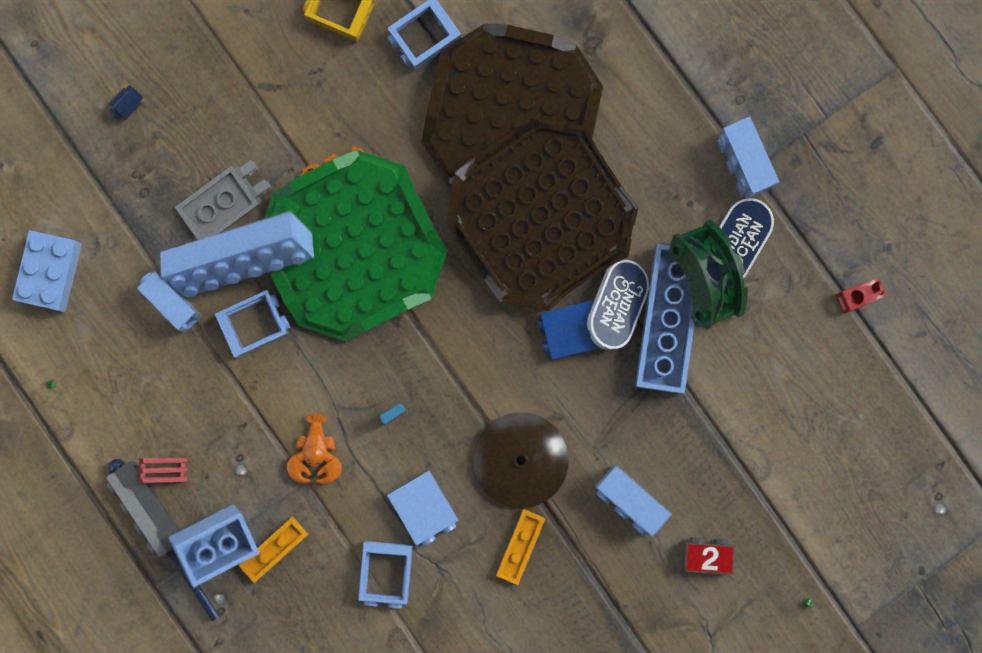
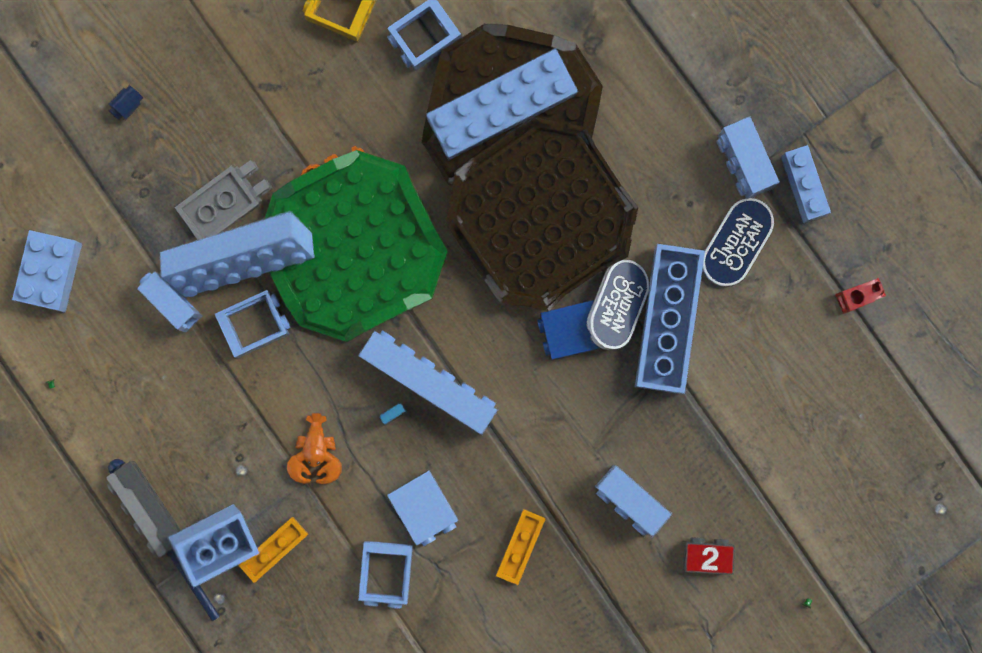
tile [139,458,187,483] -> none
dark brown dish [473,413,569,508] -> none
dark green fence [668,220,748,330] -> none
none -> light blue brick [359,331,497,434]
none -> light blue brick [427,49,578,160]
none -> light blue brick [781,145,831,224]

